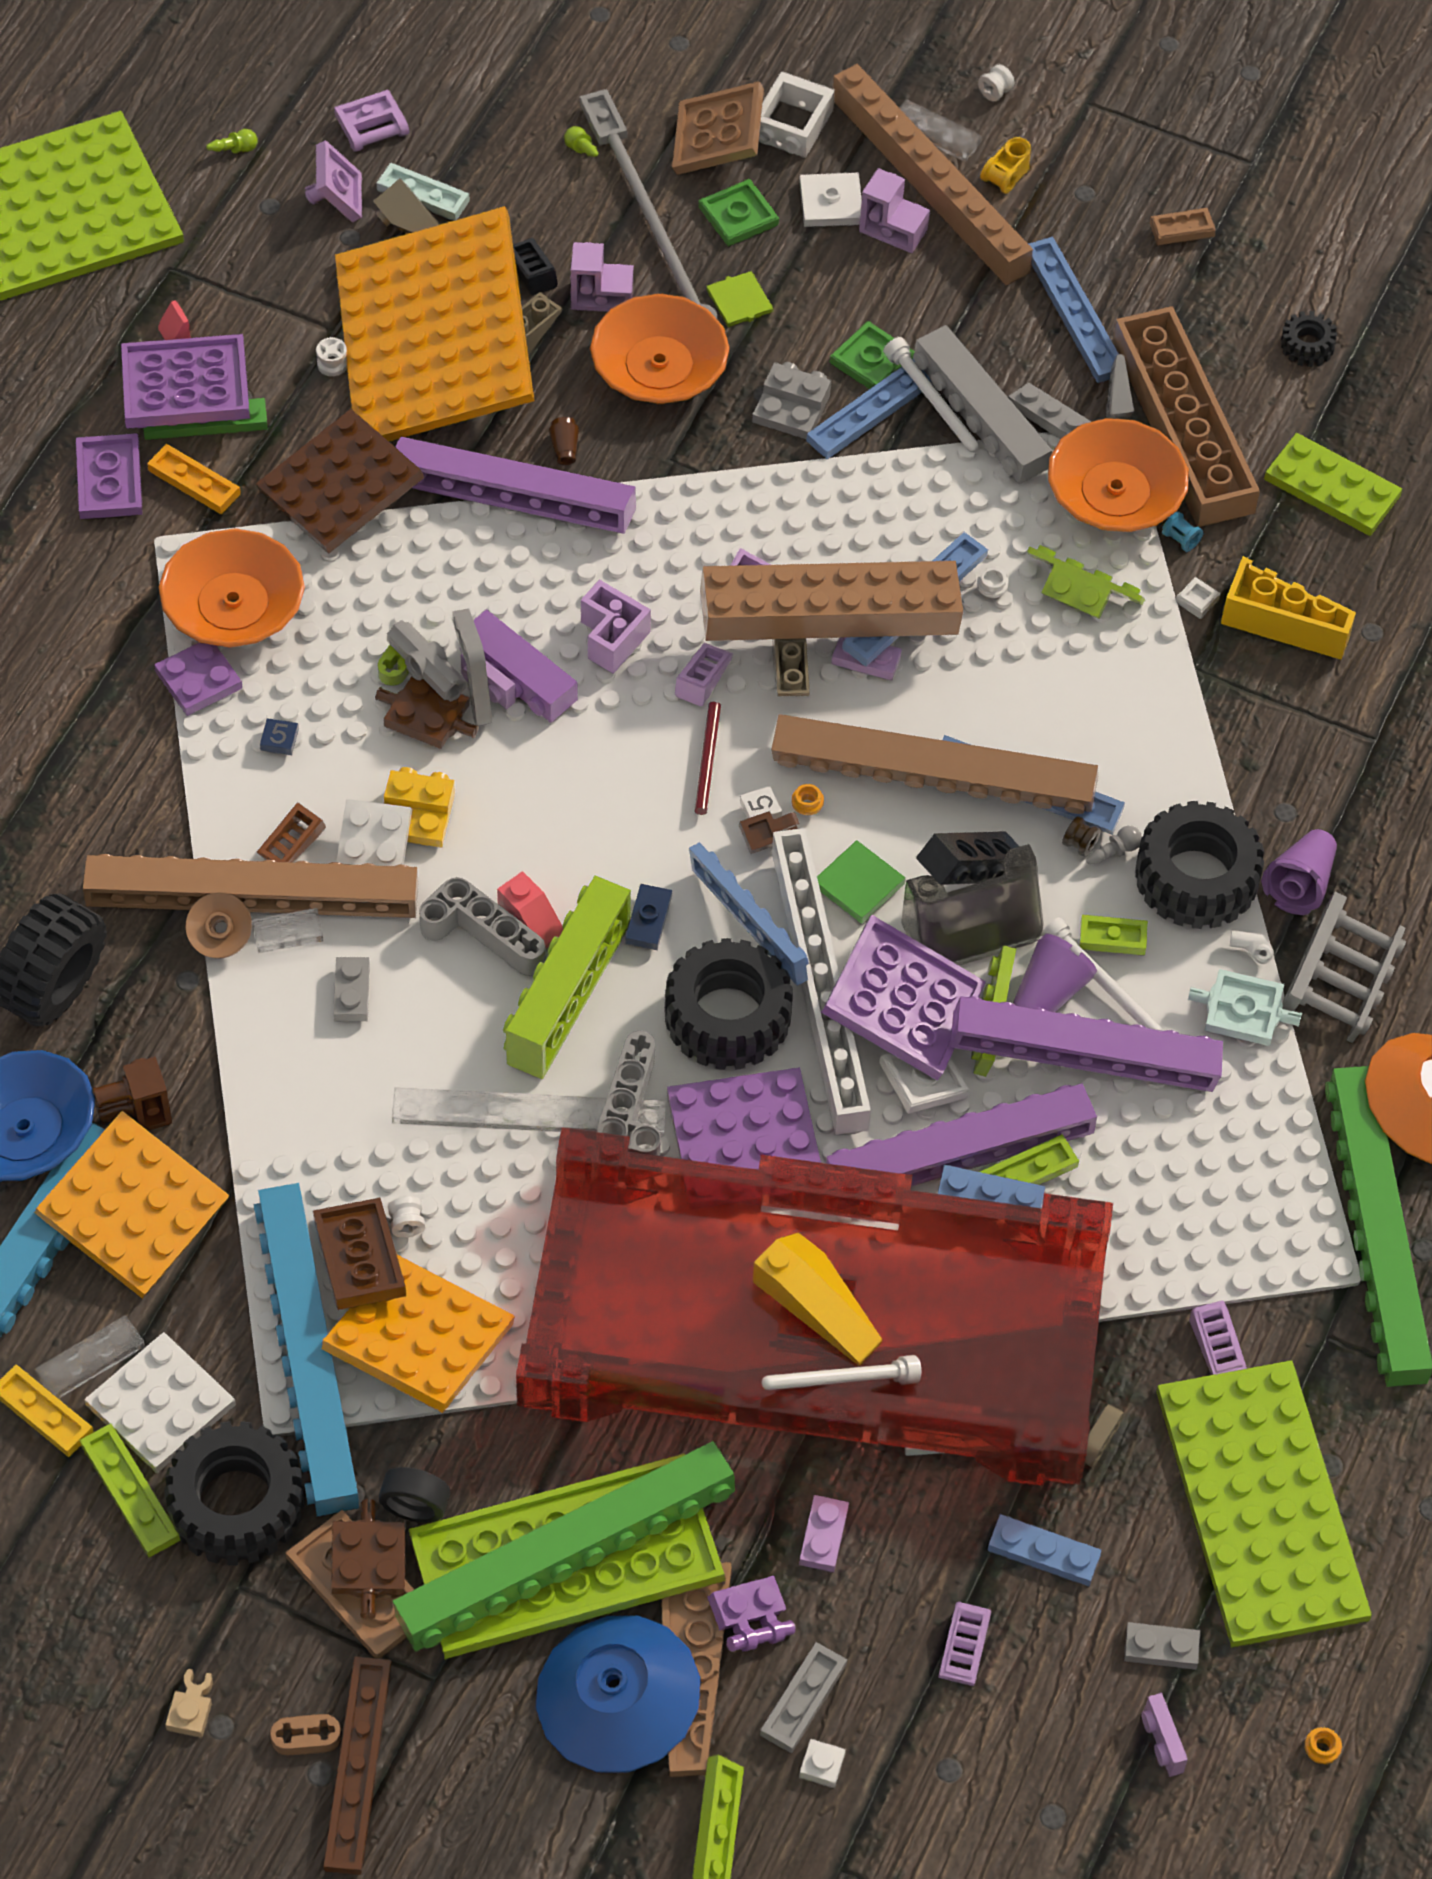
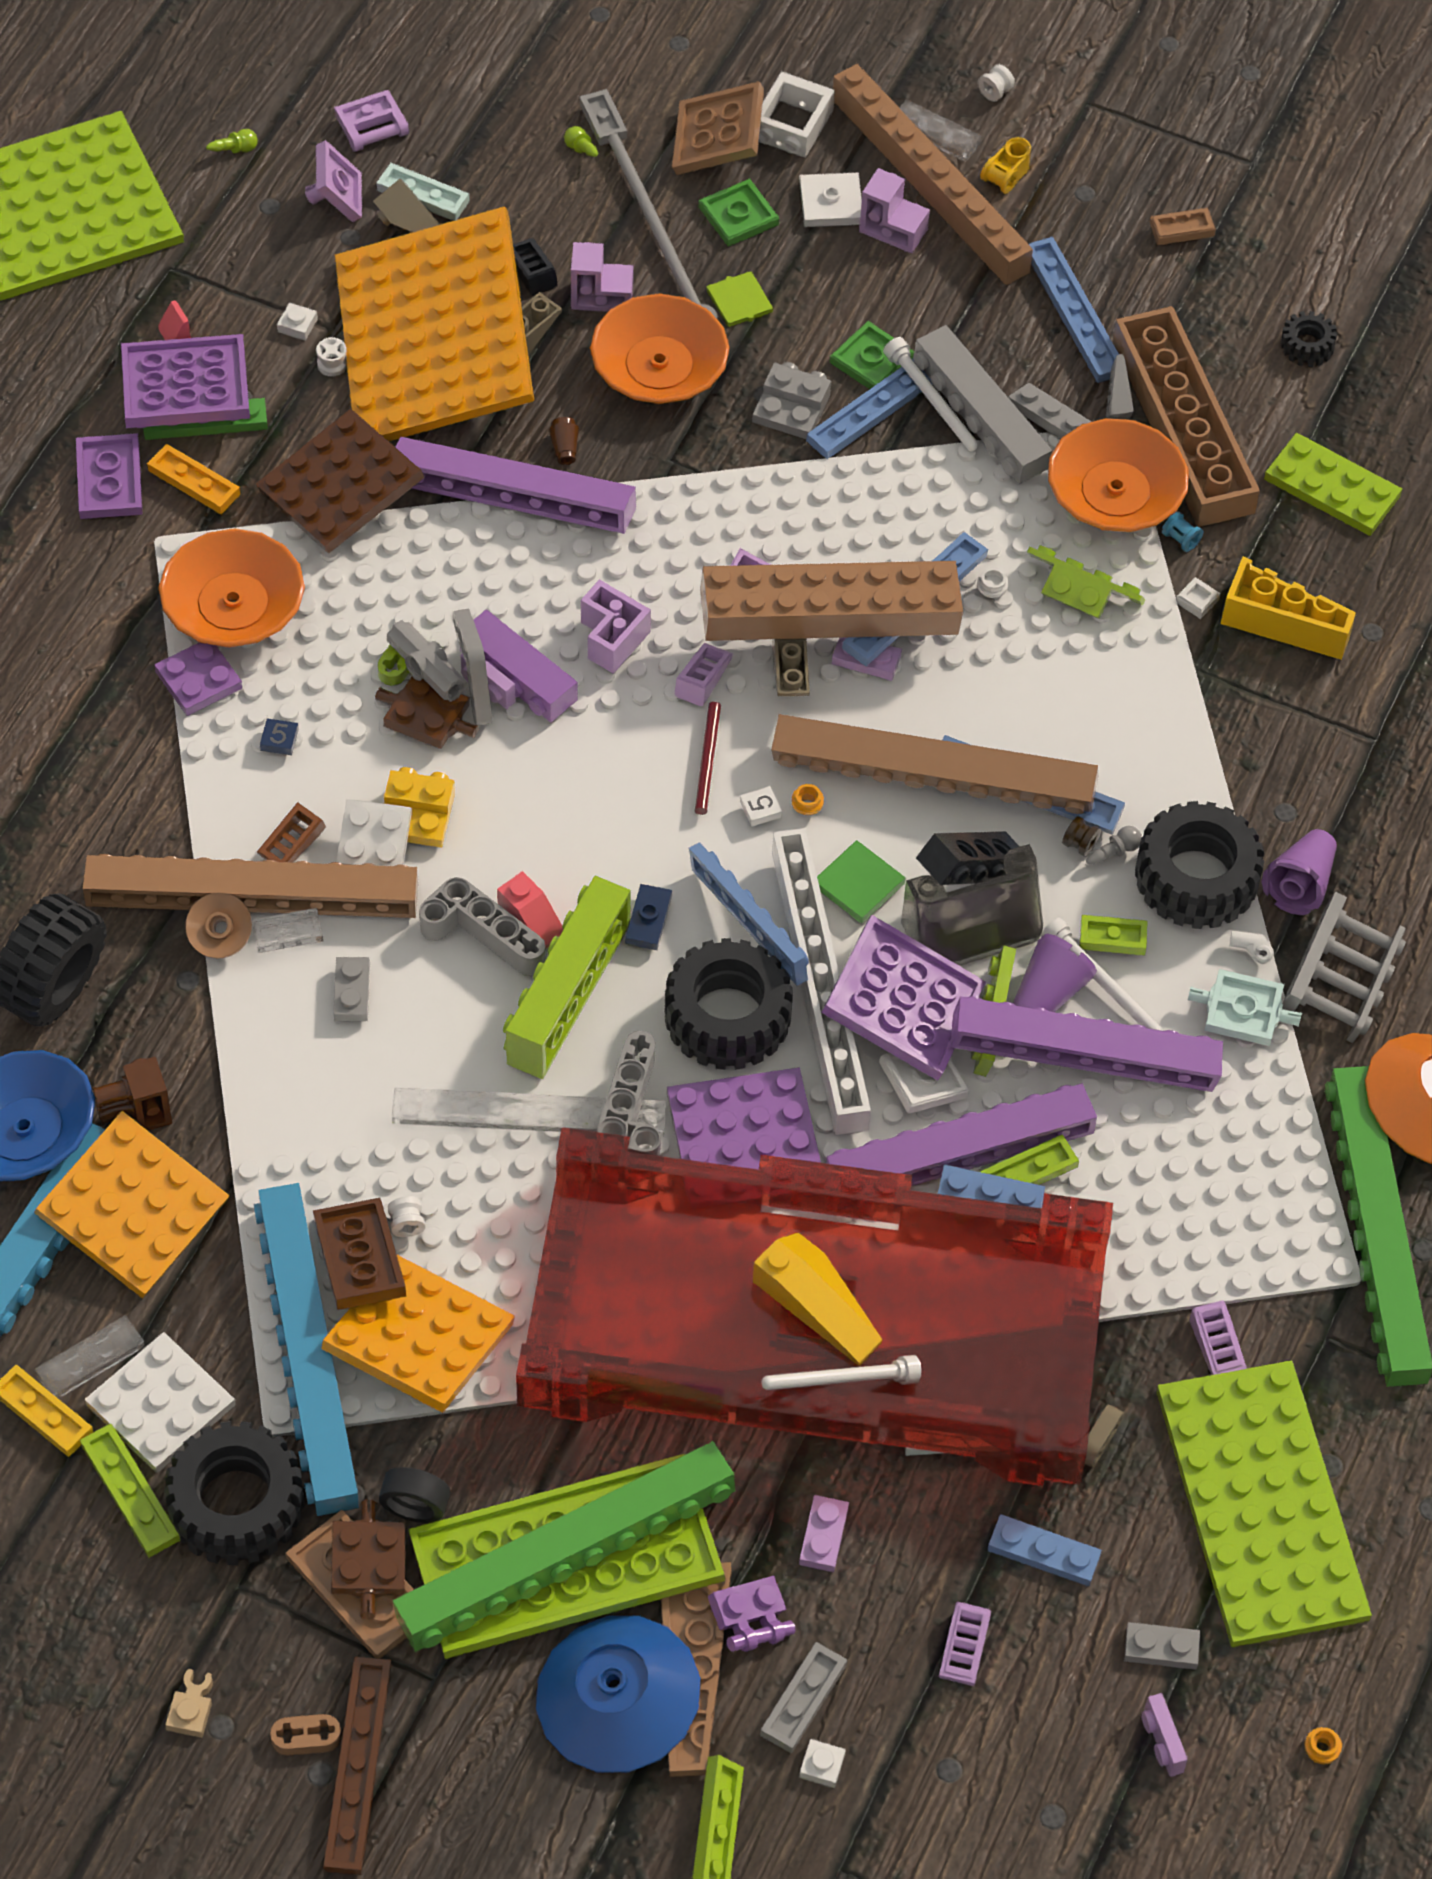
reddish brown plate [739,811,800,854] -> none
none -> white plate [277,303,318,341]

